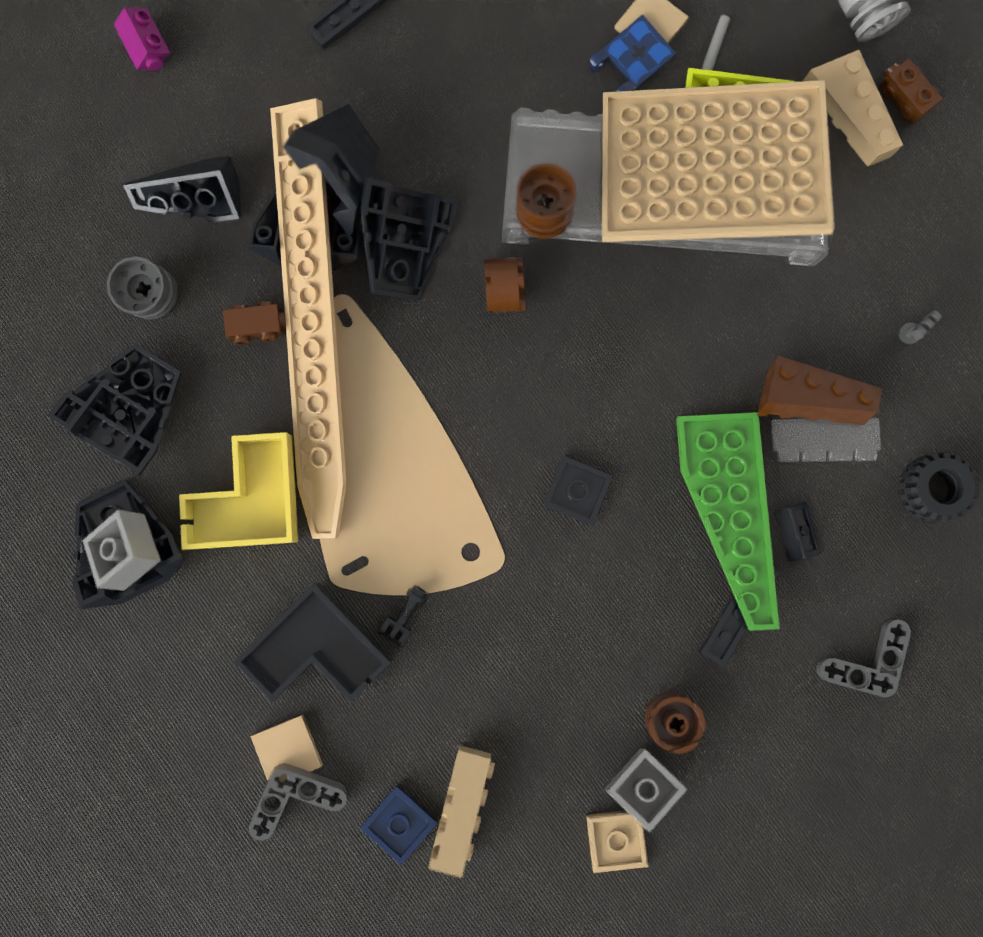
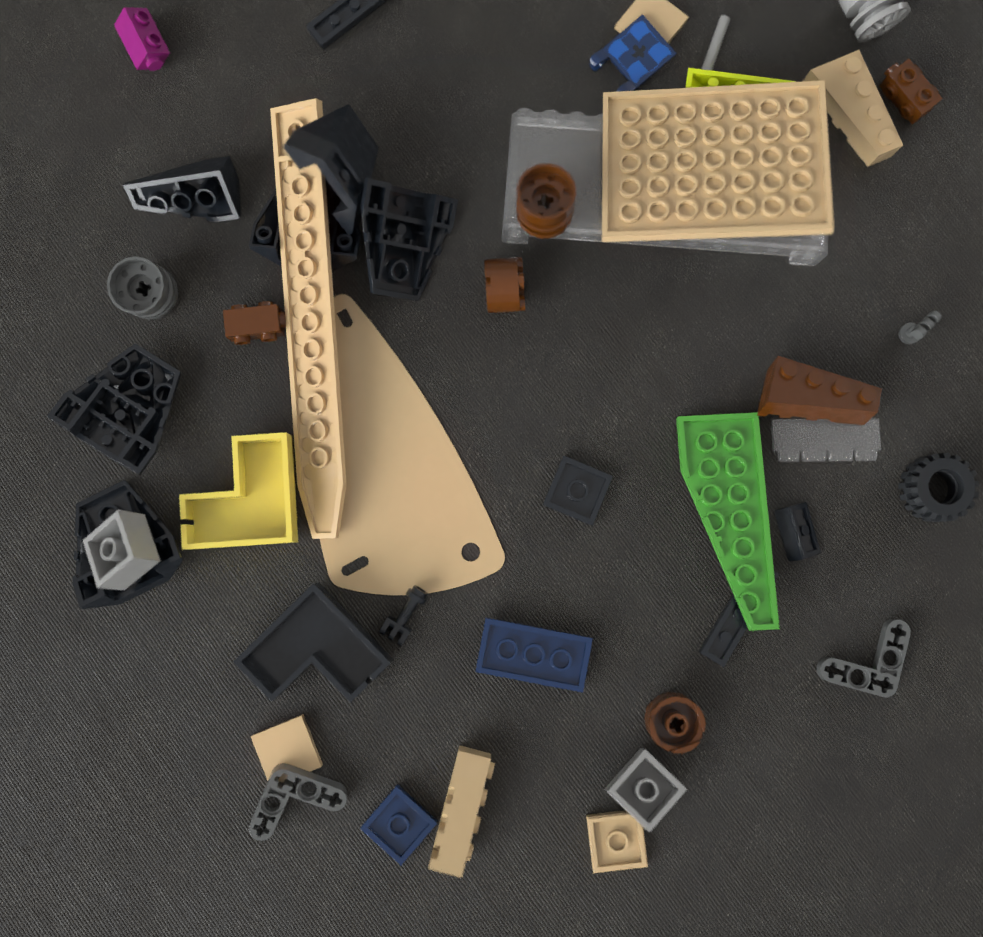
none -> dark blue plate [476,617,593,693]

